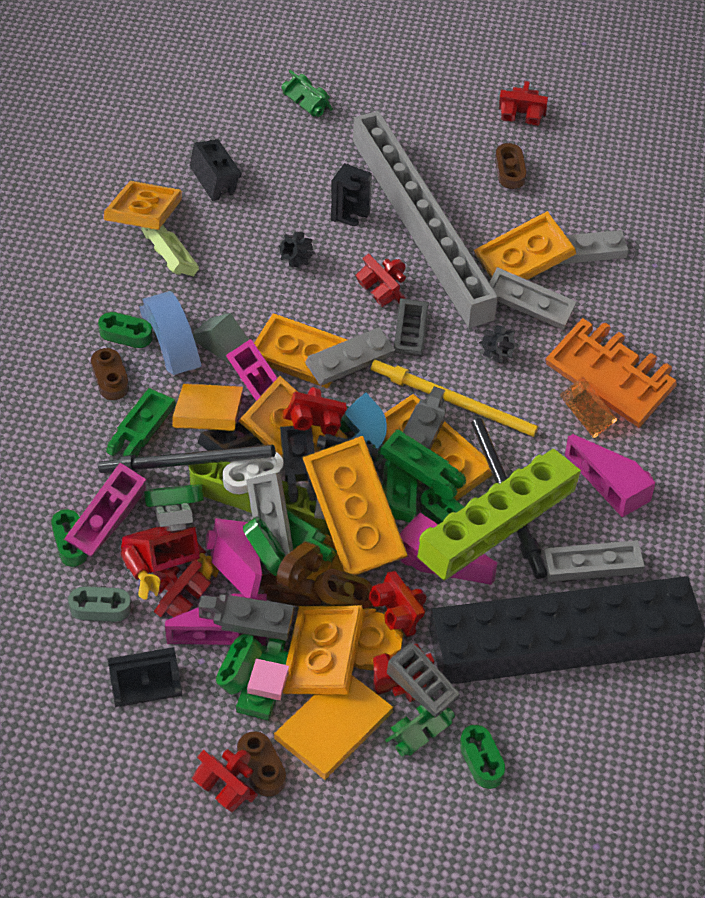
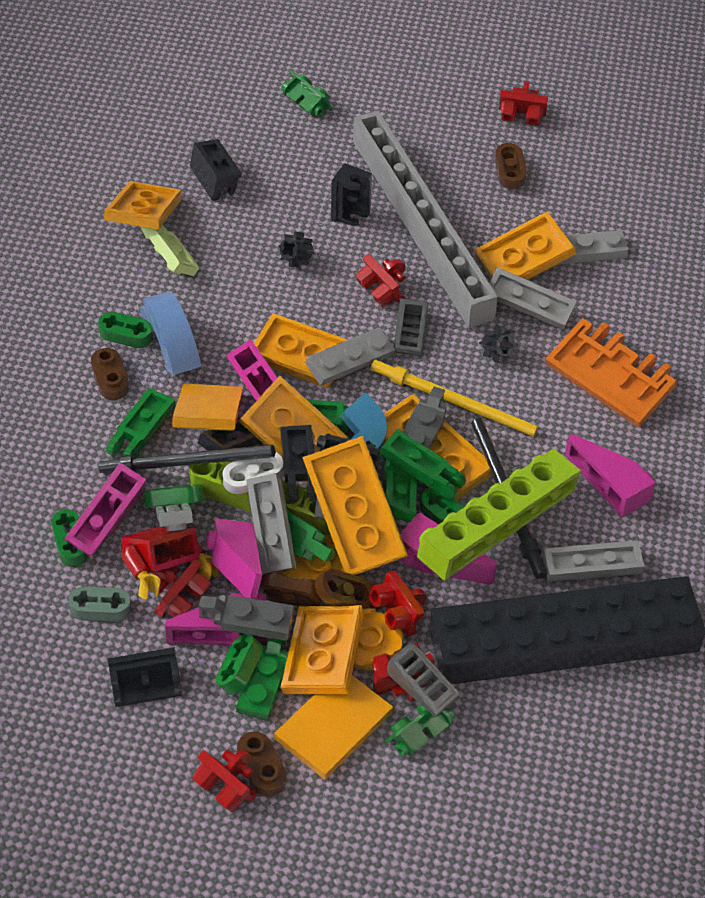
sand green slope [192,313,249,366] -> none
green beam [243,516,286,576] -> none
bright pink tile [247,659,289,701] -> none
reddish brown plate [277,541,323,589] -> none
red hips [283,387,347,436] -> none
green beam [460,724,505,789] -> none
clear orange slope [560,377,618,438] -> none

